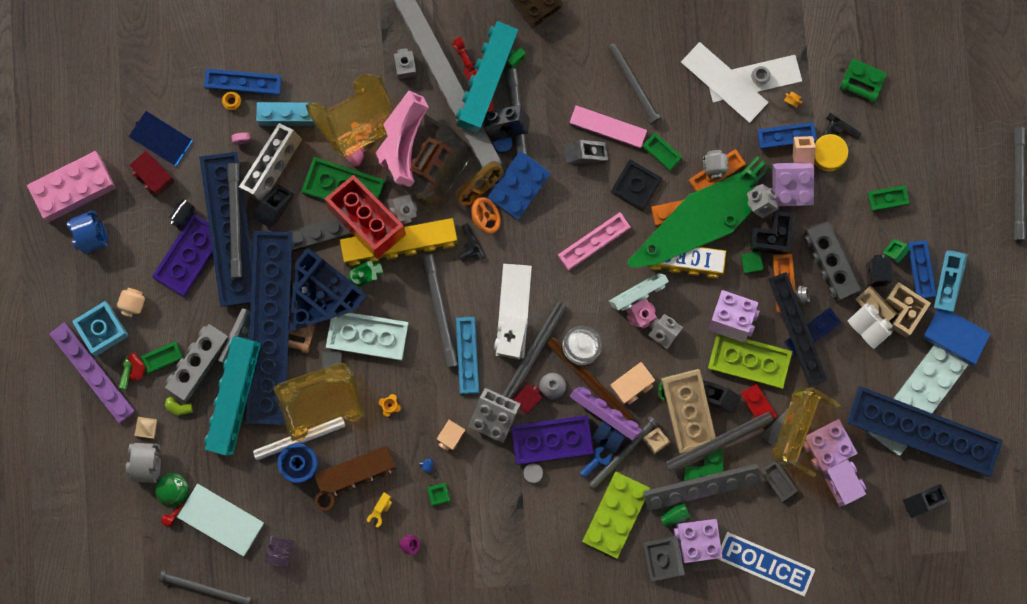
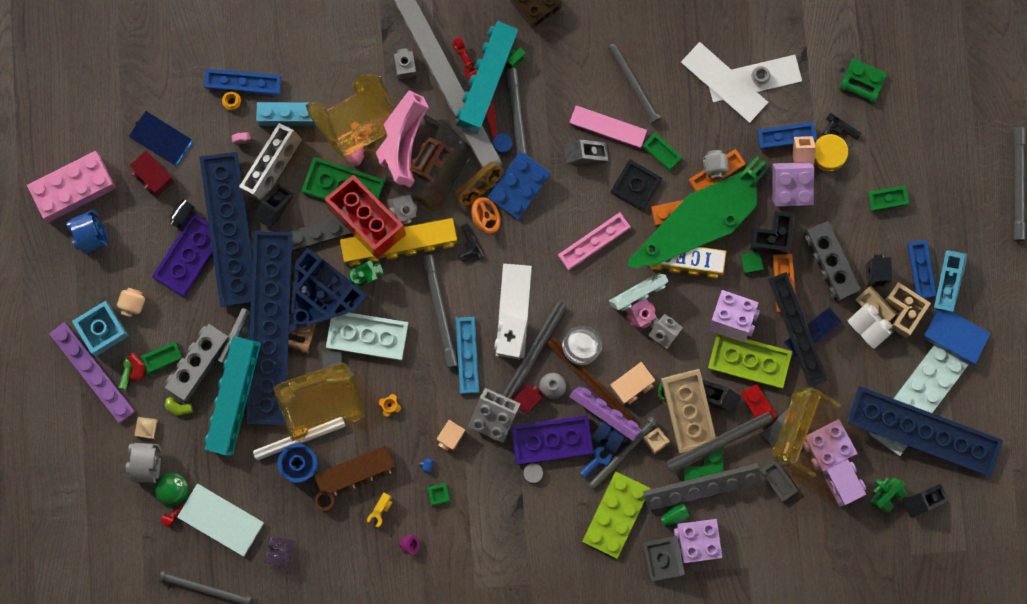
dark grey piece [227,163,243,278] -> none
black brick [484,105,530,141] -> none
sticker [718,532,815,597] -> none
light grey brick [747,184,778,218] -> none
light orange plate [784,91,802,107] -> none
light grey plate [795,286,810,305] -> none
green plate [883,239,910,263] -> none
none -> green hips [869,477,907,513]

